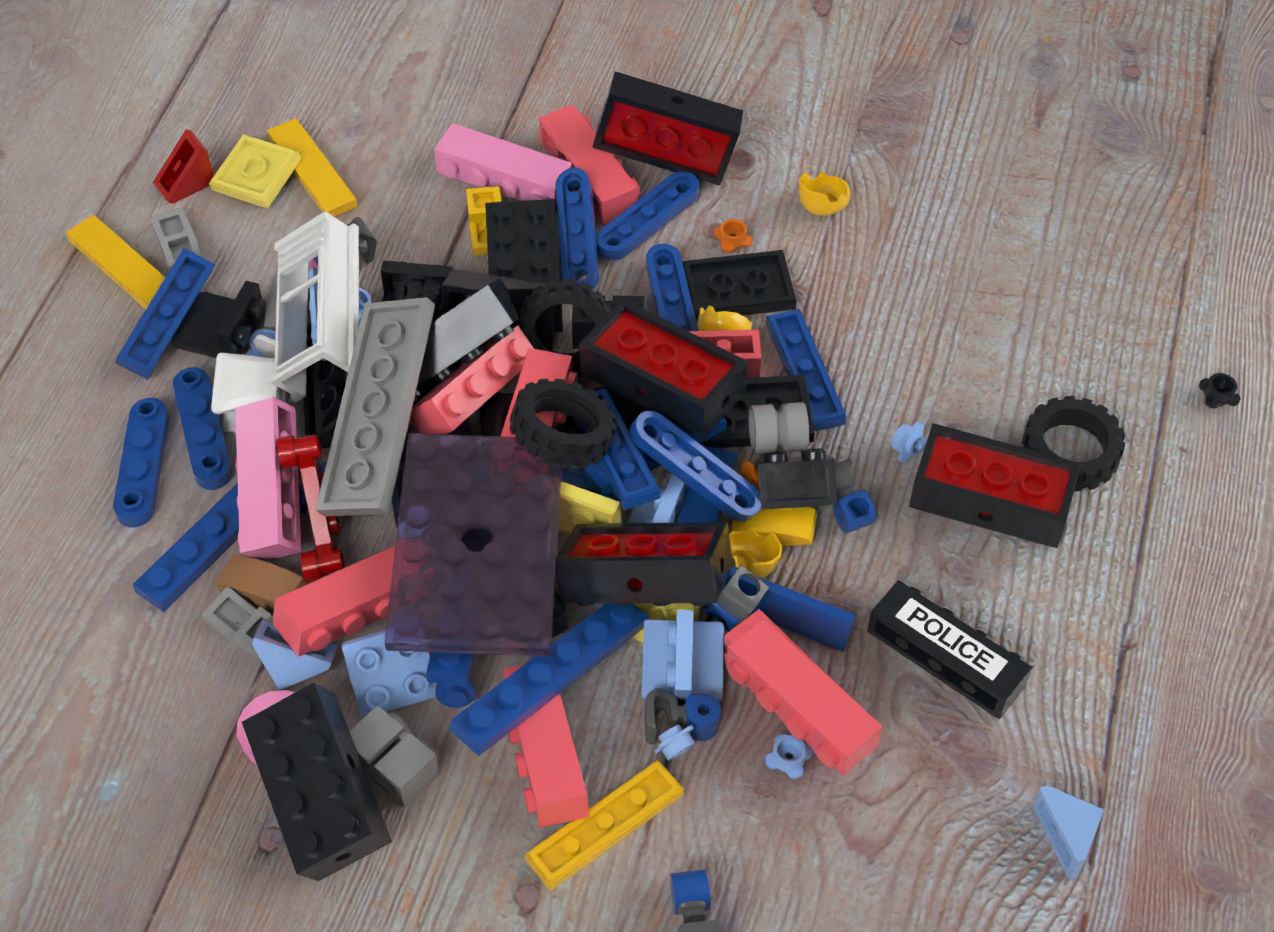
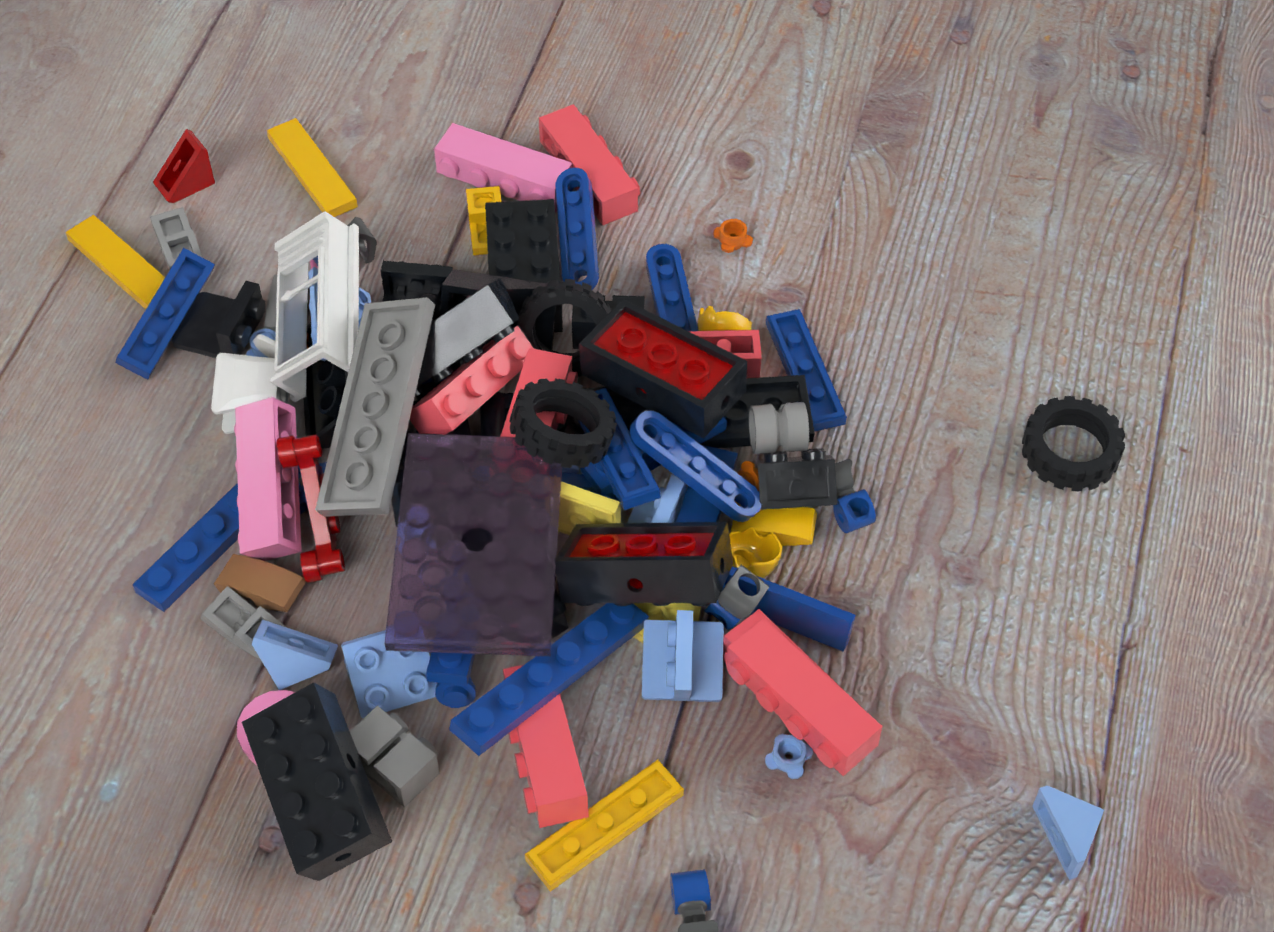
blue plate [113,398,169,527] -> none
blue plate [173,367,232,490] -> none
light yellow tile [209,134,301,209] -> none
coral brick [273,539,436,657] -> none
brick [592,71,743,186] -> none
blue plate [596,171,699,260] -> none
leg [644,688,721,745] -> none
light blue plate [654,724,696,761] -> none
black tile [682,250,797,321] -> none
yellow hair [798,171,851,216] -> none
black brick [867,580,1032,720] -> none
light blue plate [891,422,926,463] -> none
brick [909,423,1081,548] -> none
black plate [1199,373,1241,409] -> none

